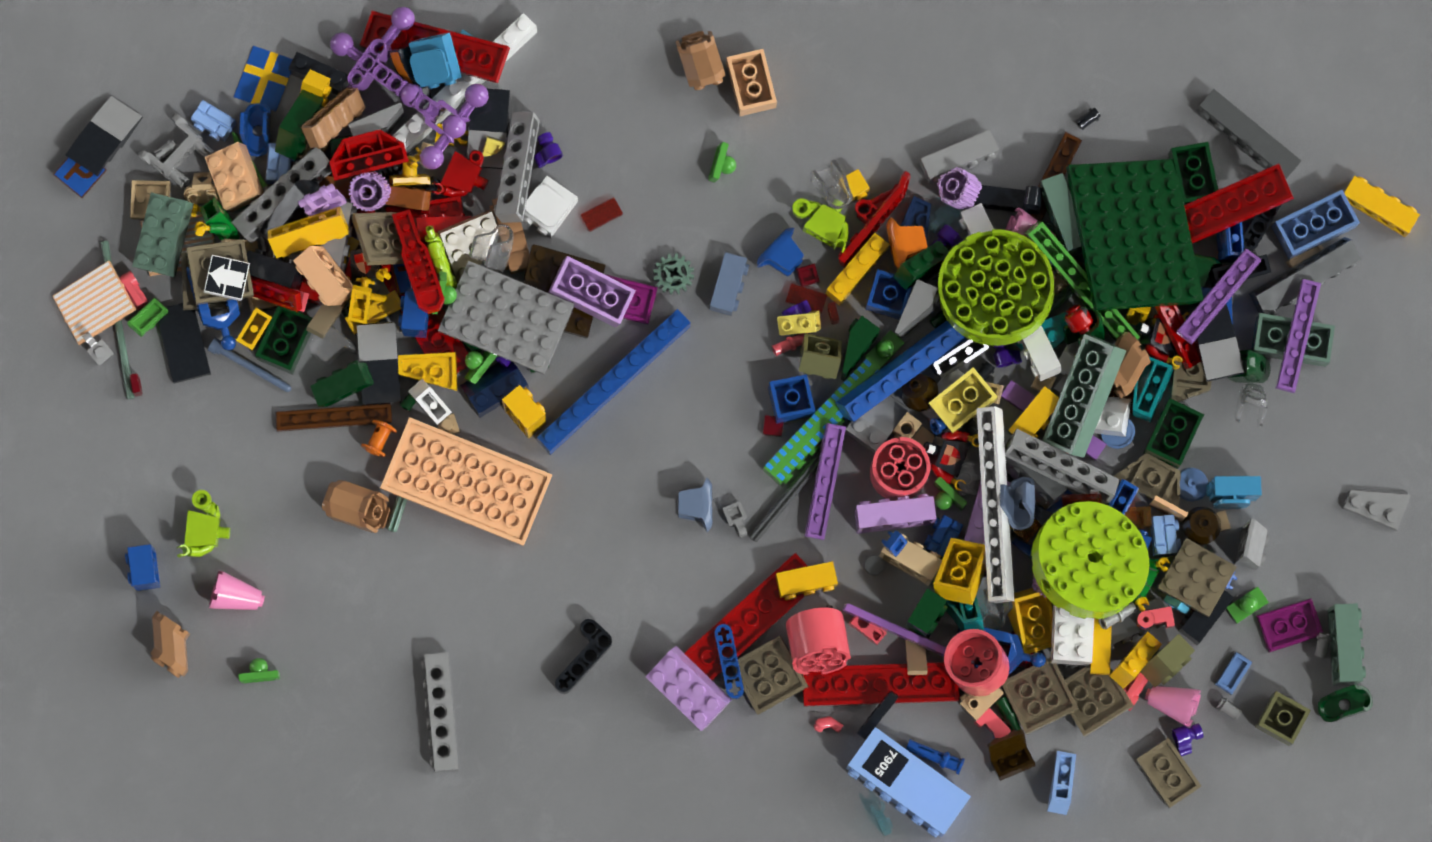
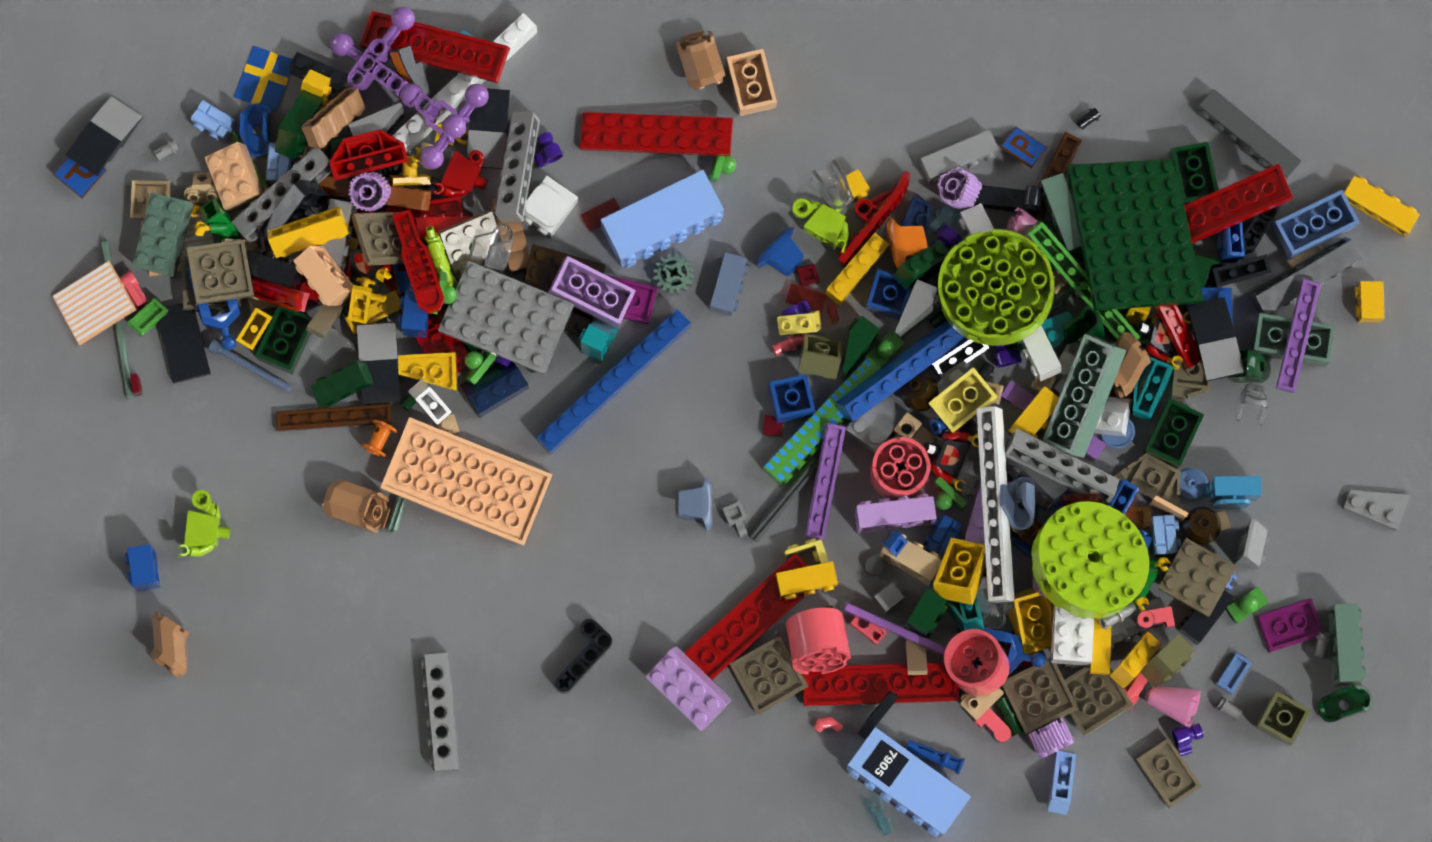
light grey plate [82,332,114,366] -> none
light grey connector [137,113,215,188] -> none
tile [204,255,250,301] -> none
bright pink cone [209,570,265,610] -> none
bright green tile [239,658,280,683] -> none
lavender plate [298,184,347,216] -> none
dark azure brick [409,33,462,89] -> none
light yellow tile [482,137,505,156] -> none
yellow brick [502,385,546,439] -> none
blue beam [715,624,744,699] -> none
dark brown bracket [987,729,1035,781] -> none
red head [1064,304,1093,334] -> none
medium azure tile [1164,595,1190,614] -> none
medium lavender tile [1176,249,1261,345] -> none
none -> teal wedge [579,319,619,363]
none -> red plate [580,112,734,156]
none -> light blue brick [601,170,724,268]
none -> light yellow bracket [784,538,829,564]
none -> light grey brick [873,582,904,614]
none -> blue piece [1000,127,1047,168]
none -> lavender brick [1028,718,1074,759]
none -> yellow brick [1354,281,1384,323]

